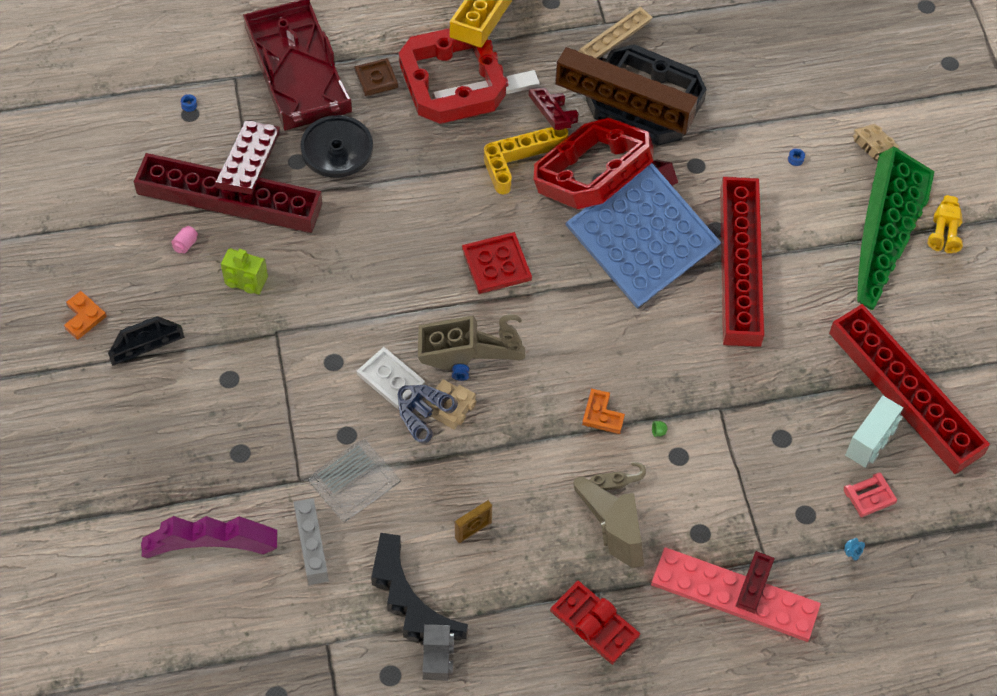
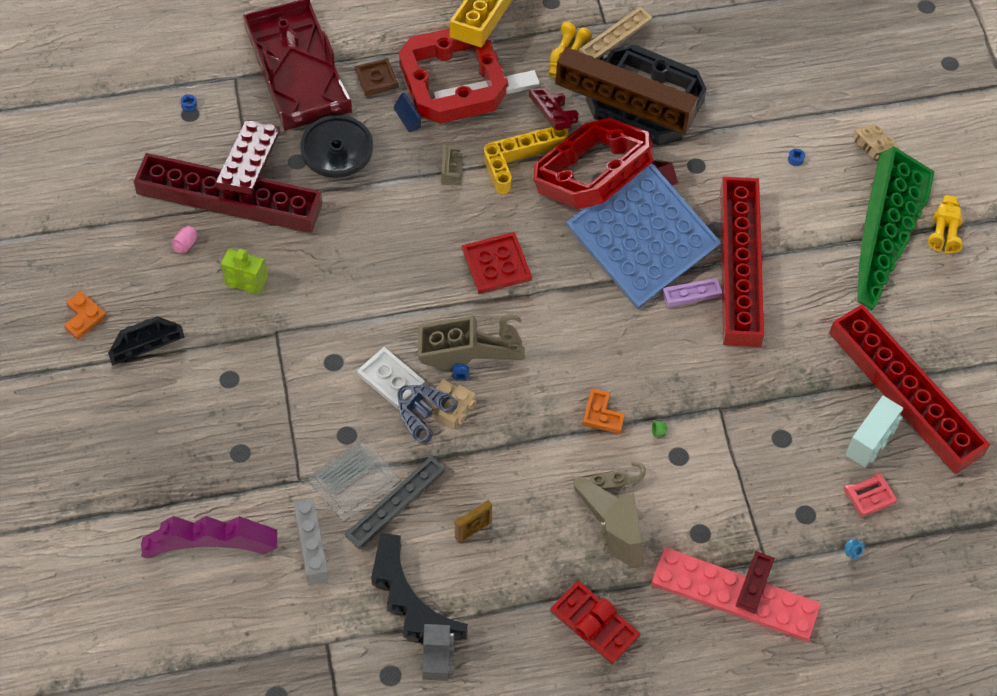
none -> dark grey plate [345,456,445,550]
none -> dark blue slope [394,92,421,132]
none -> dark tan hinge [441,145,463,185]
none -> yellow piece [548,22,592,78]
none -> lavender plate [662,278,722,308]

